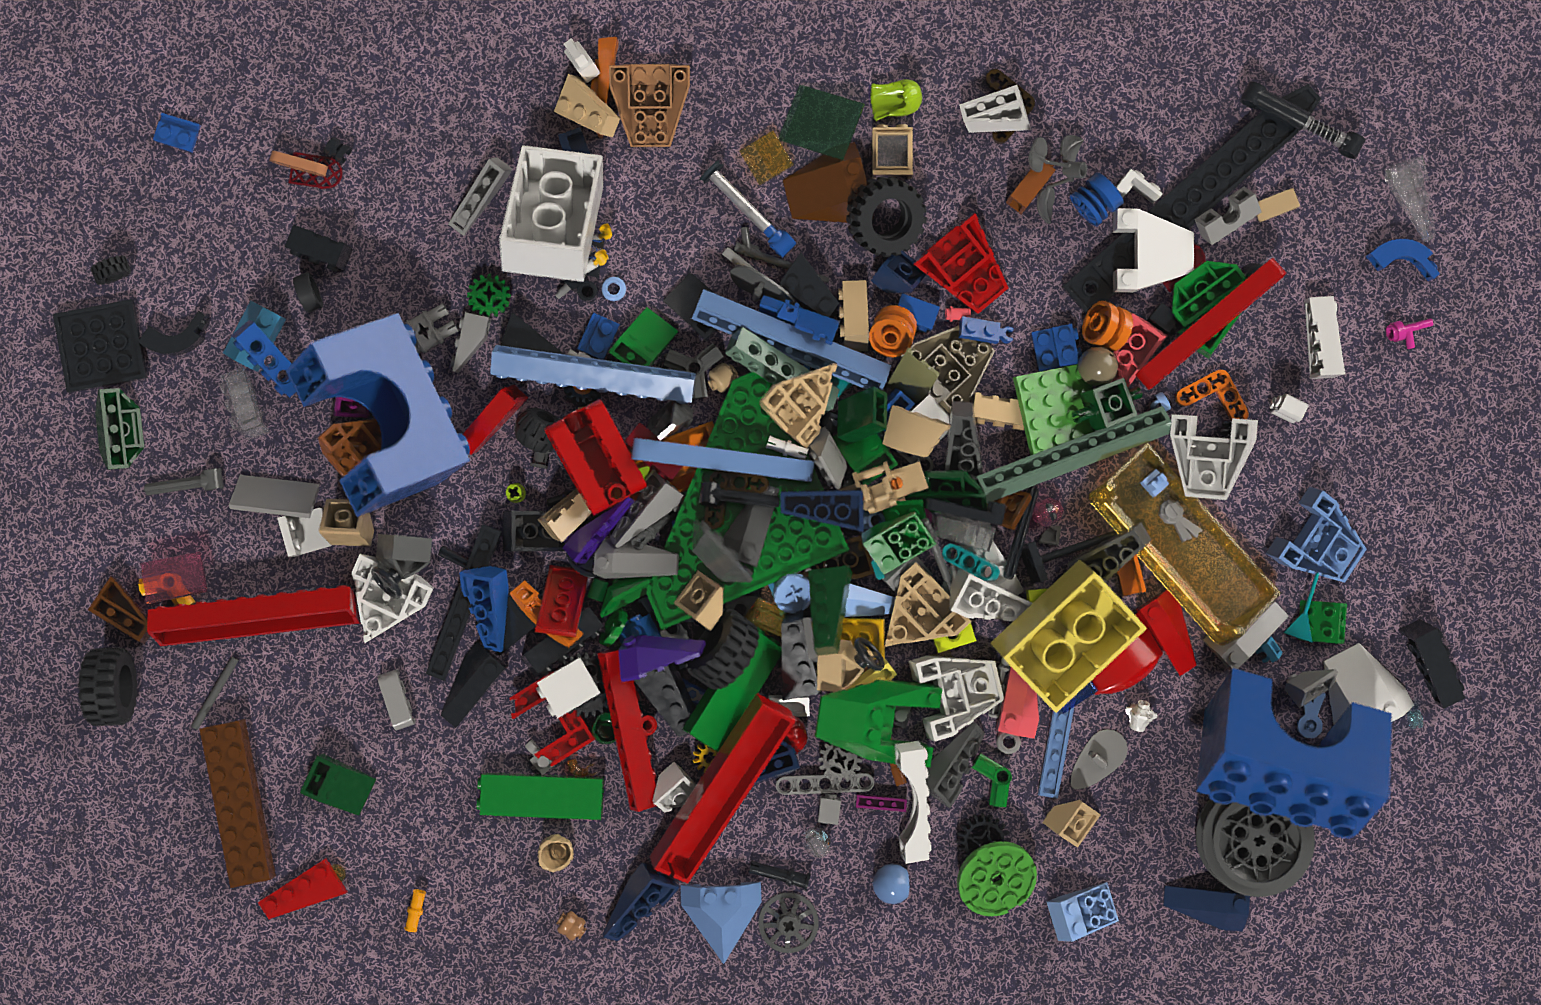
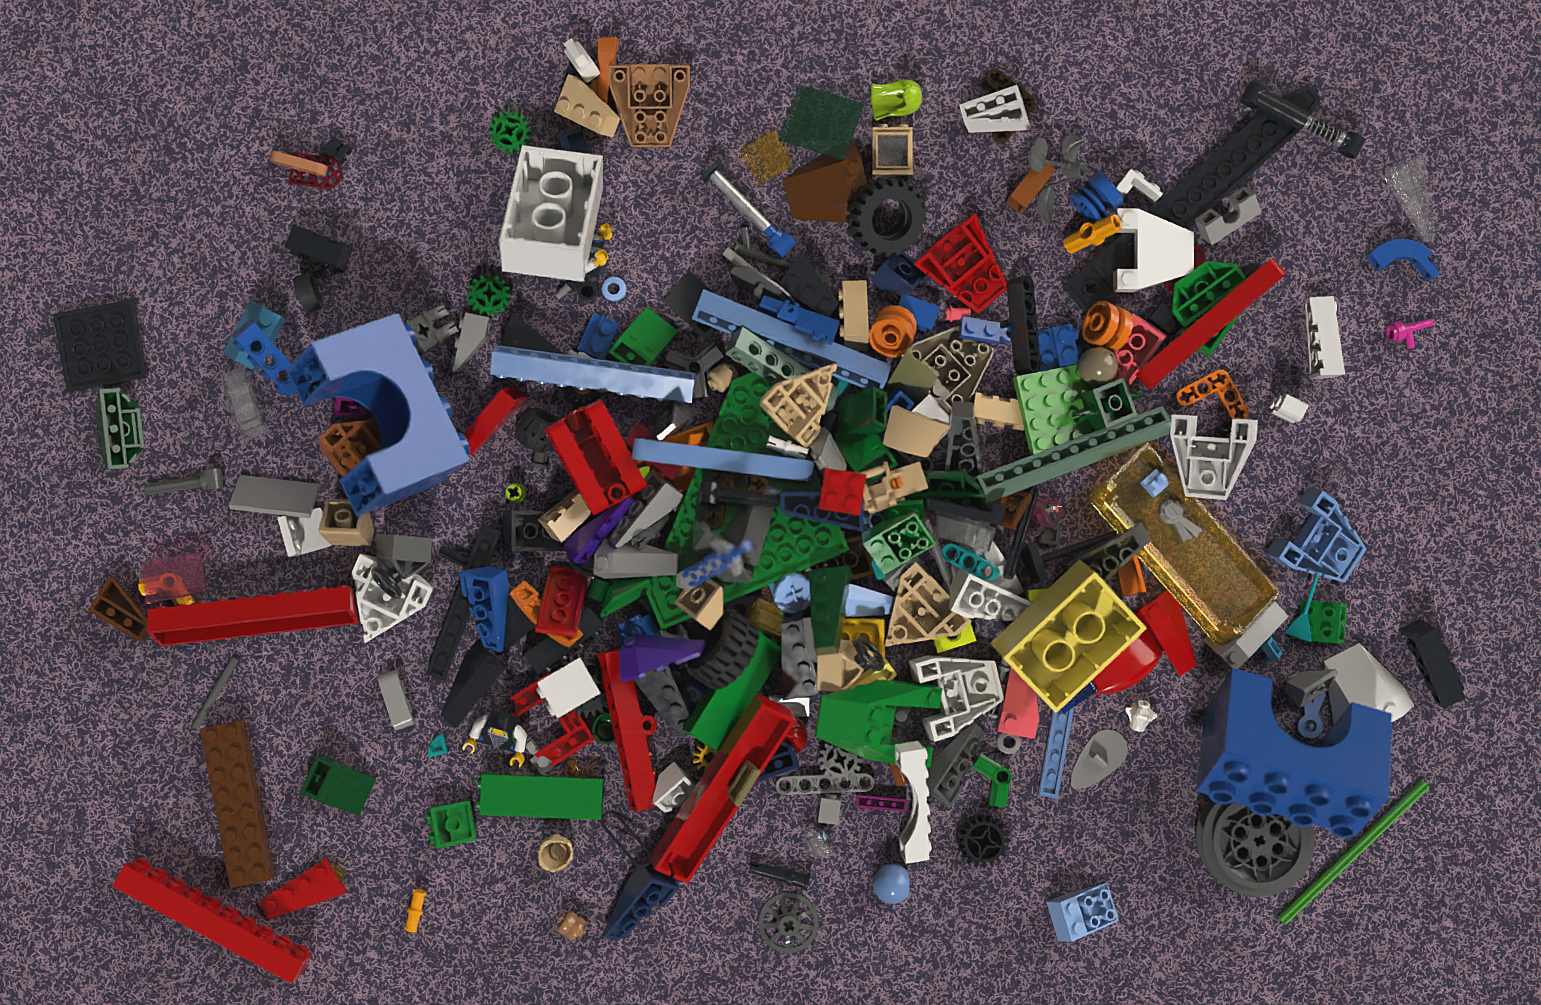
black tyre [78,647,138,726] -> none
black tyre [90,255,132,285] -> none
black arch [138,311,210,356] -> none
blue plate [153,113,201,153] -> none
light grey slope [448,157,513,236] -> none
green tile [599,609,628,647] -> none
medium blue wedge [681,882,762,964] -> none
bright green plate [957,841,1037,916] -> none
tan slope [1042,800,1100,848] -> none
light blue tile [1150,392,1171,411] -> none
dark blue wedge [1163,885,1250,931] -> none
tan slope [1257,188,1300,223] -> none
clear light blue bush [1407,710,1423,729] -> none
none -> red piece [112,858,313,984]
none -> green plate [424,800,476,849]
none -> teal tile [428,733,448,758]
none -> torso [463,710,527,768]
none -> green gear [488,110,532,155]
none -> black piece [600,811,652,868]
none -> sword [676,539,752,591]
none -> olive tile [726,760,760,806]
none -> red plate [819,468,867,515]
none -> black beam [1007,275,1041,375]
none -> light orange piece [1063,214,1122,254]
none -> bright green axle [1278,780,1429,924]

